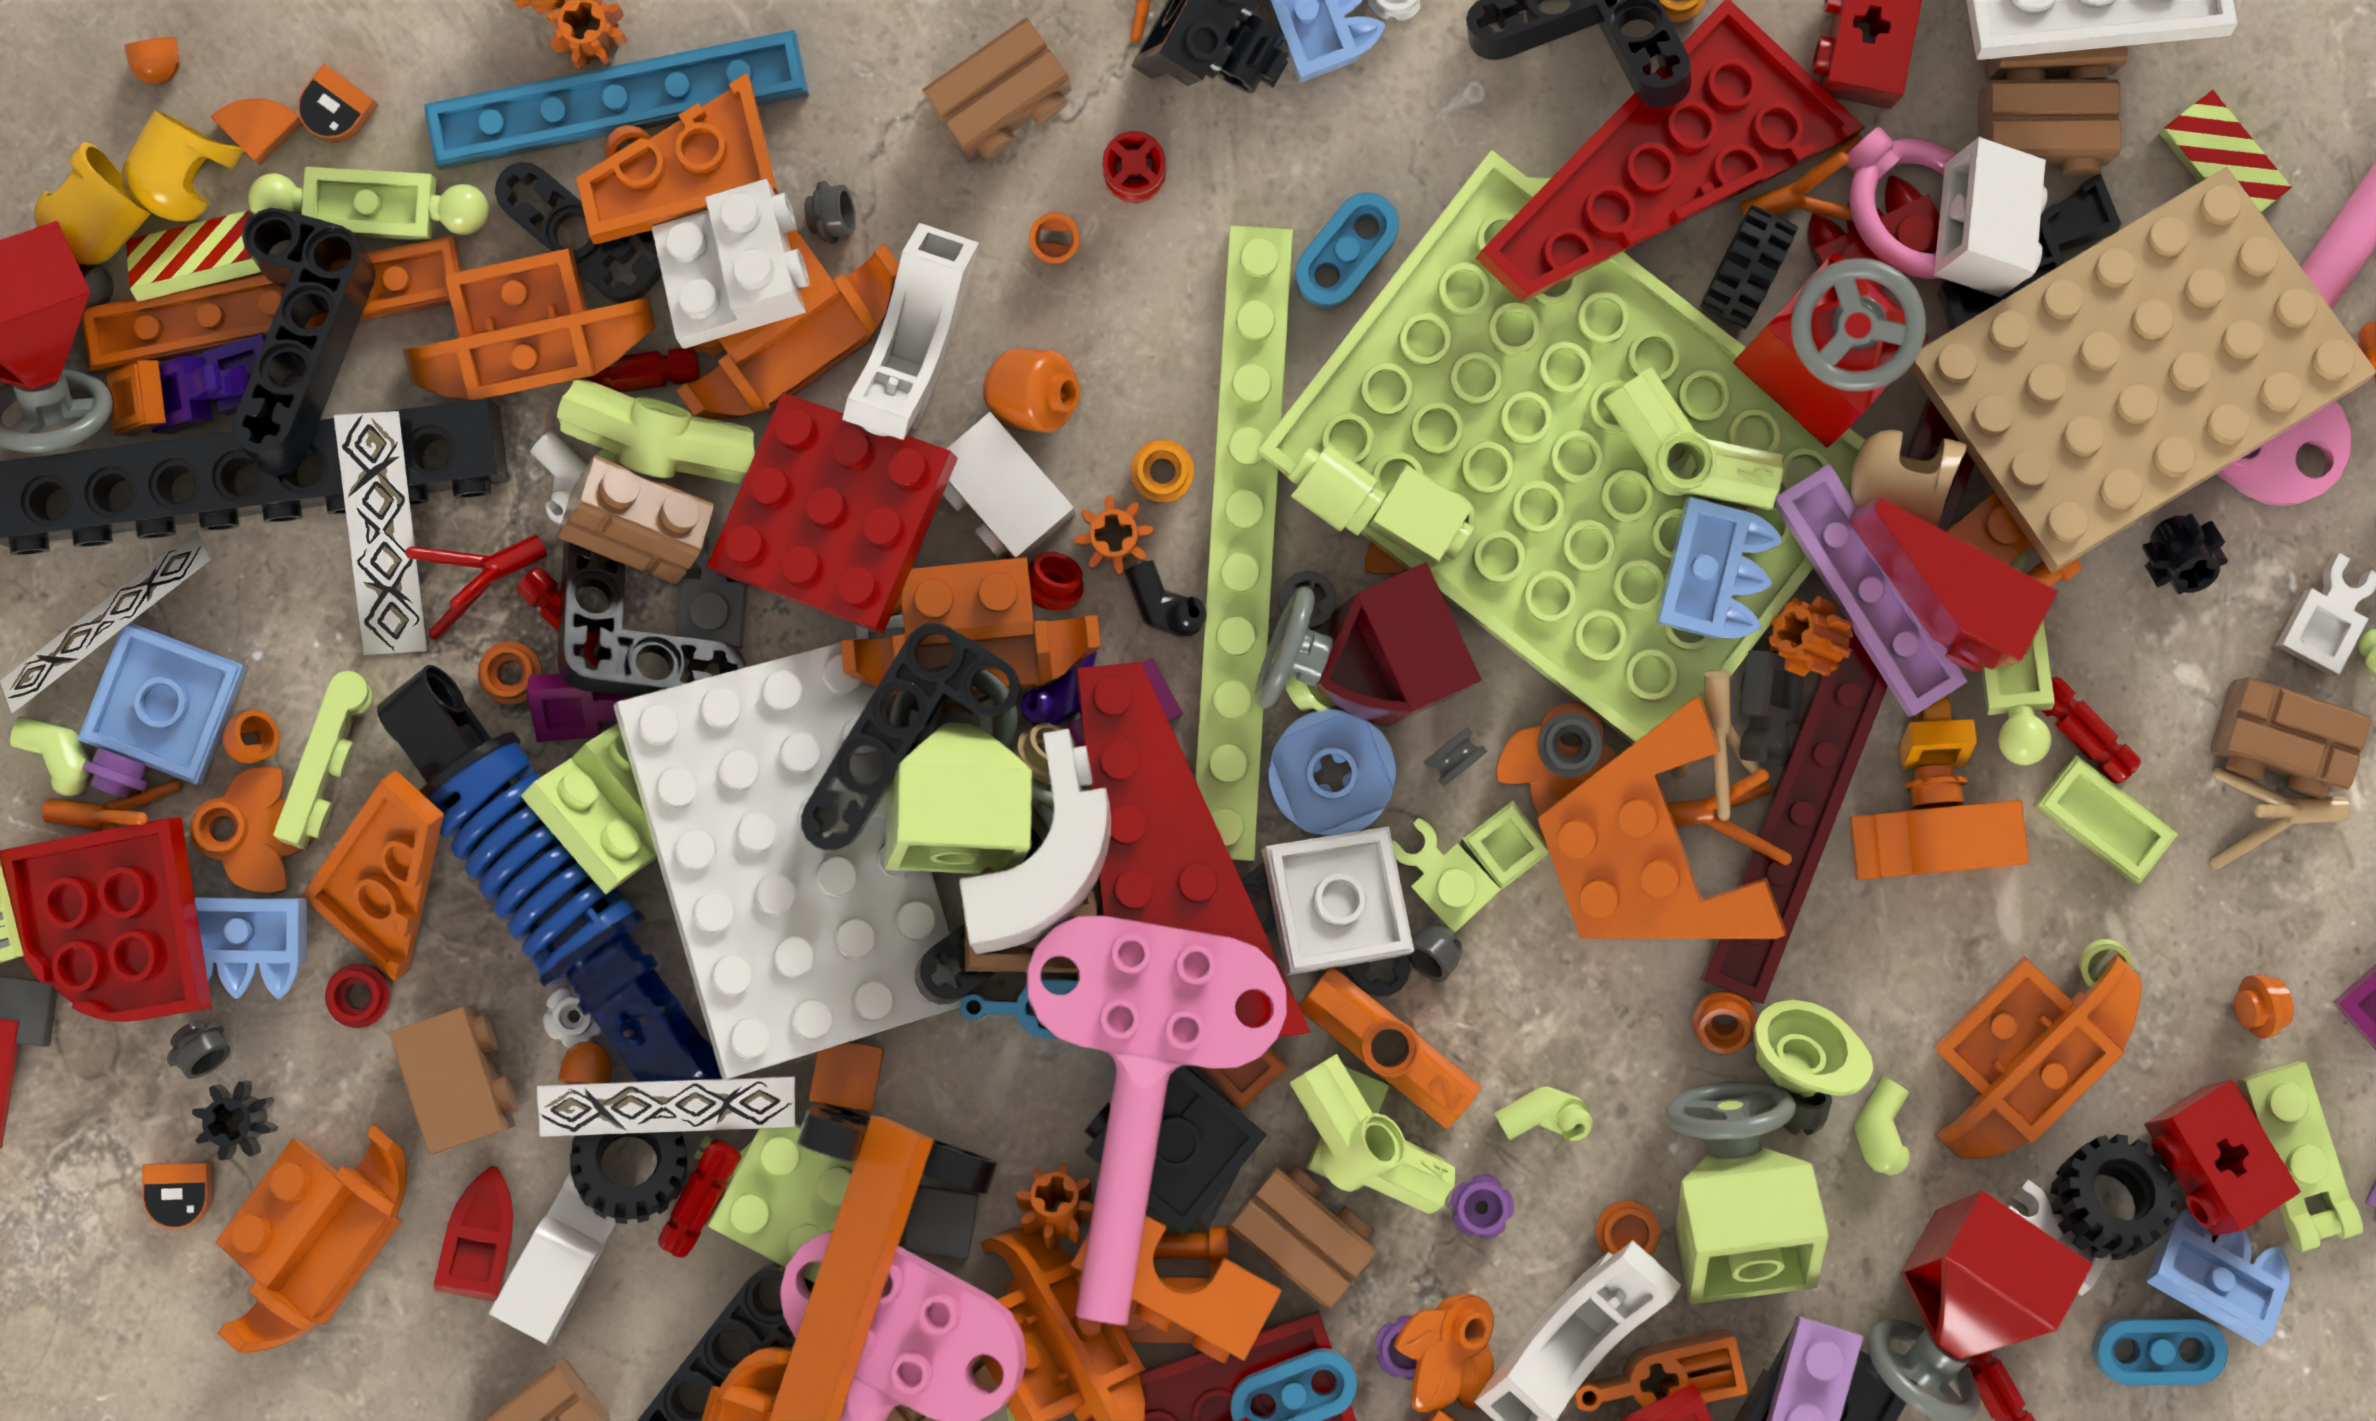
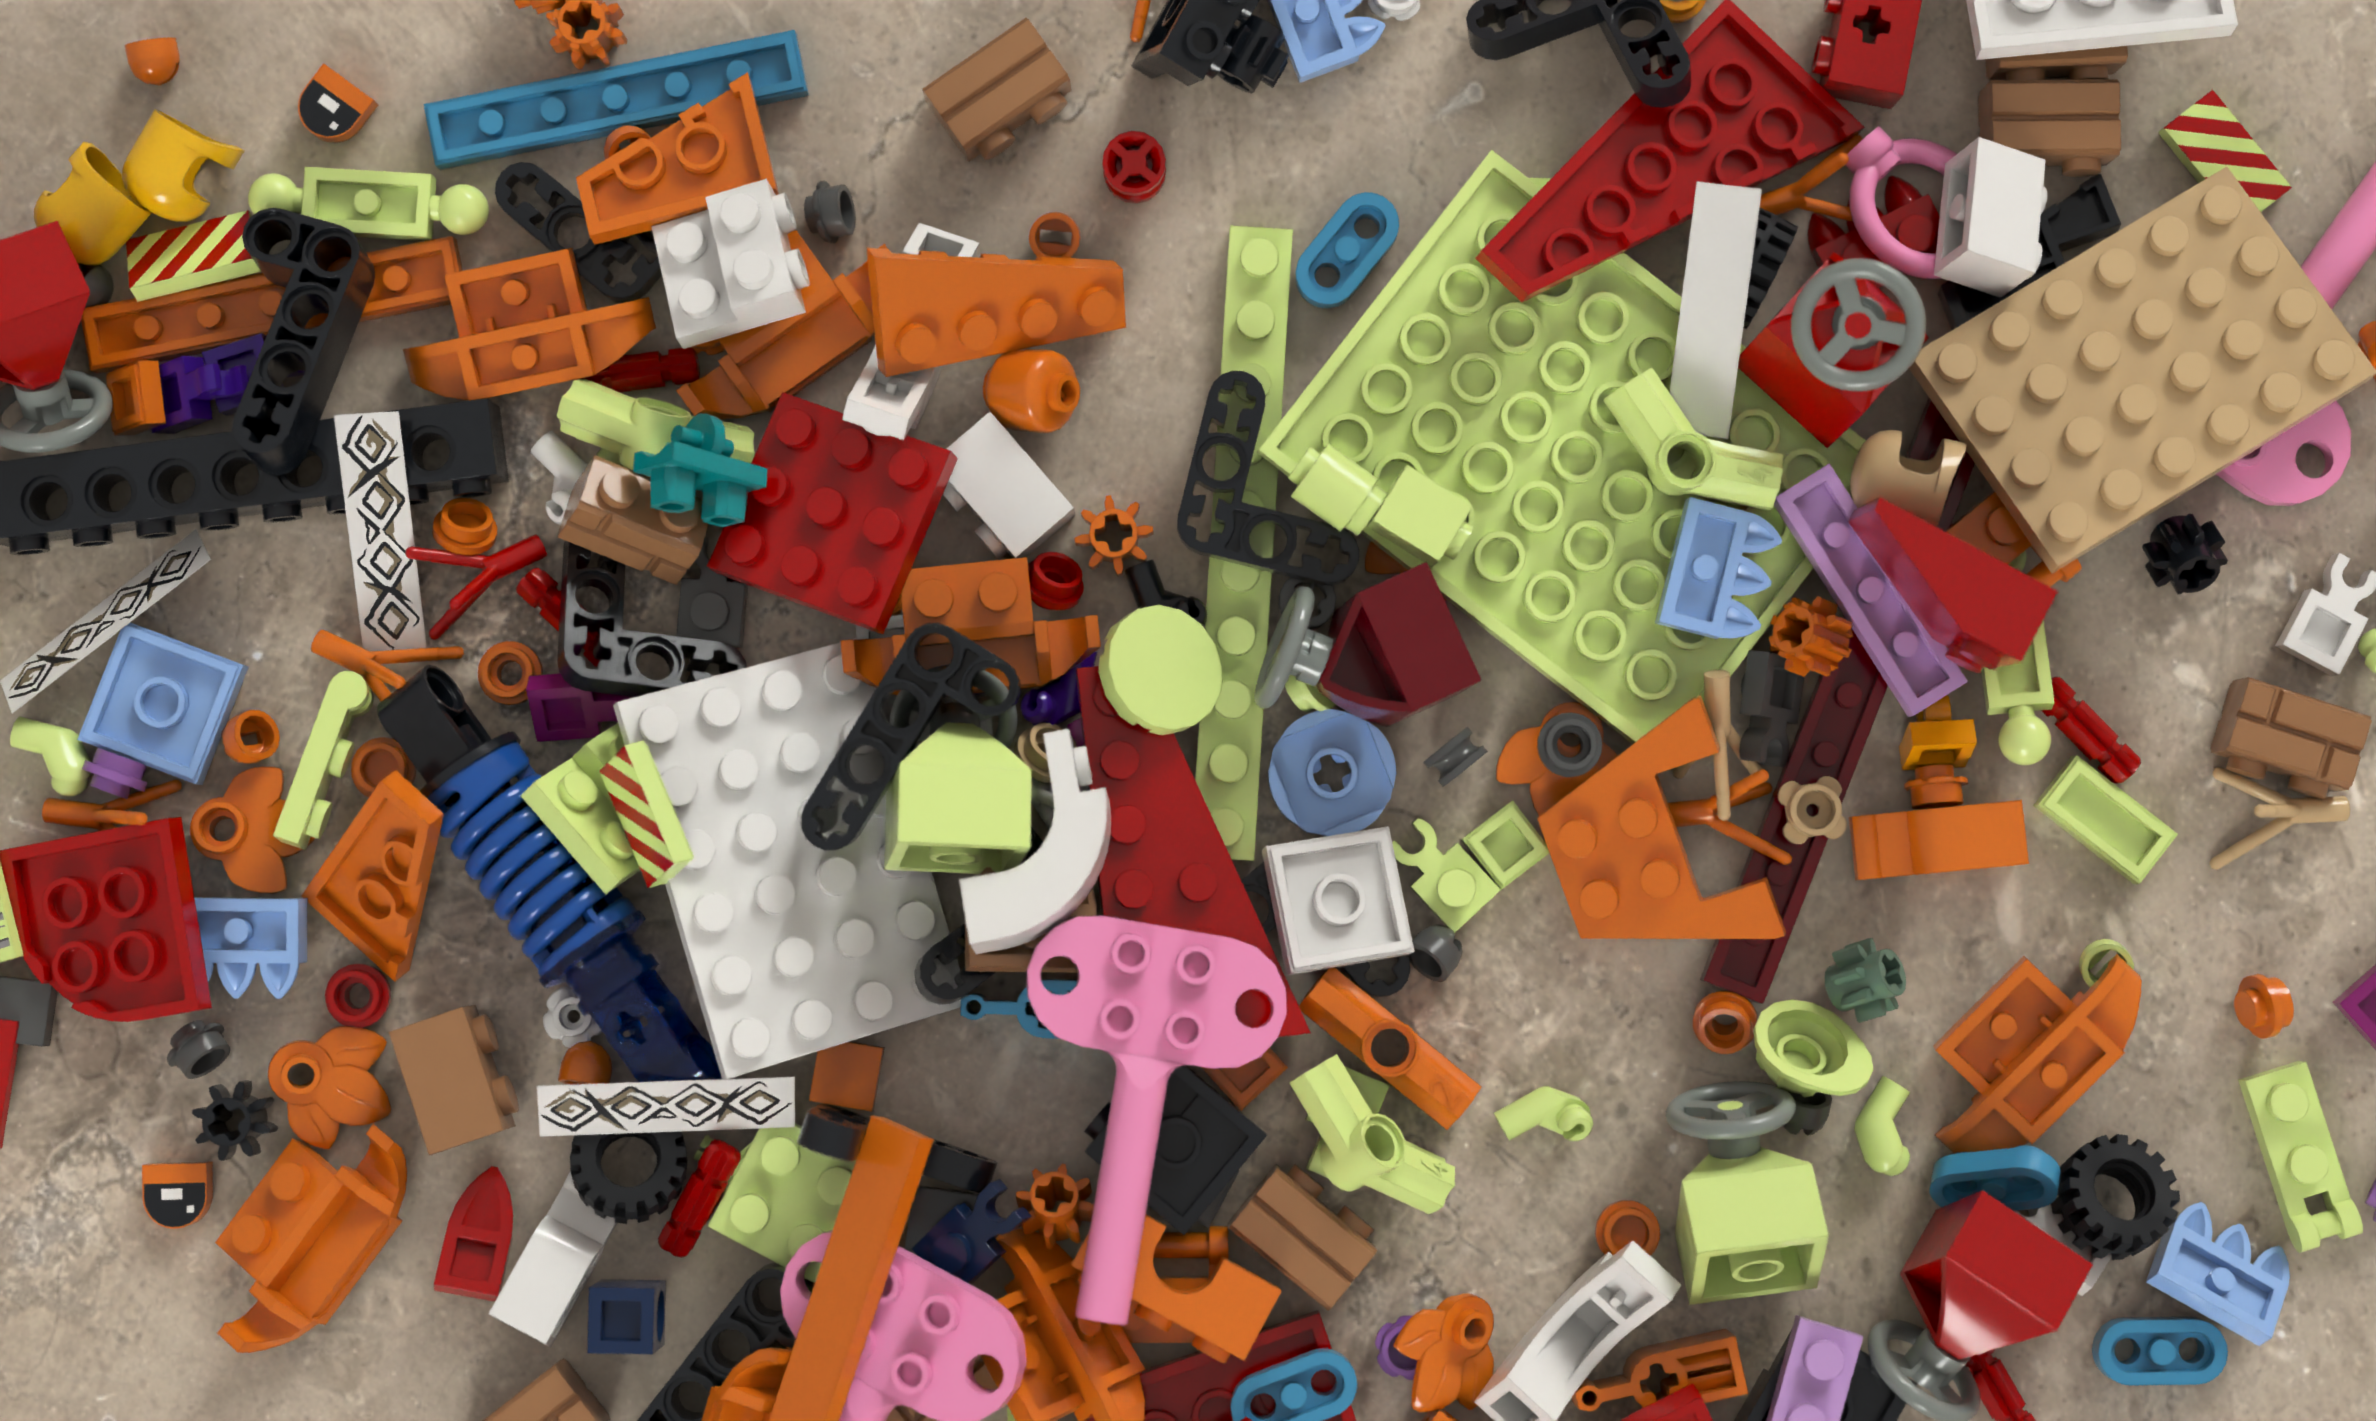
orange tile [210,98,302,165] -> none
light orange plate [1131,439,1194,503] -> none
medium lavender plate [1451,1175,1514,1239] -> none
red brick [2144,1079,2301,1236] -> none
none -> orange plate [268,1026,391,1149]
none -> orange plant [311,629,464,701]
none -> orange plate [351,737,417,798]
none -> orange plate [432,498,498,555]
none -> dark blue brick [587,1279,666,1354]
none -> yellowish green tile [599,740,694,888]
none -> teal hips [633,413,768,527]
none -> orange wing [866,248,1126,377]
none -> dark blue plate [911,1179,1031,1285]
none -> yellowish green tile [1098,605,1222,735]
none -> black beam [1177,371,1359,586]
none -> white sticker [1669,182,1762,439]
none -> tan plate [1777,776,1847,844]
none -> sand green gear [1825,938,1906,1023]
none -> dark azure plate [1929,1145,2060,1211]

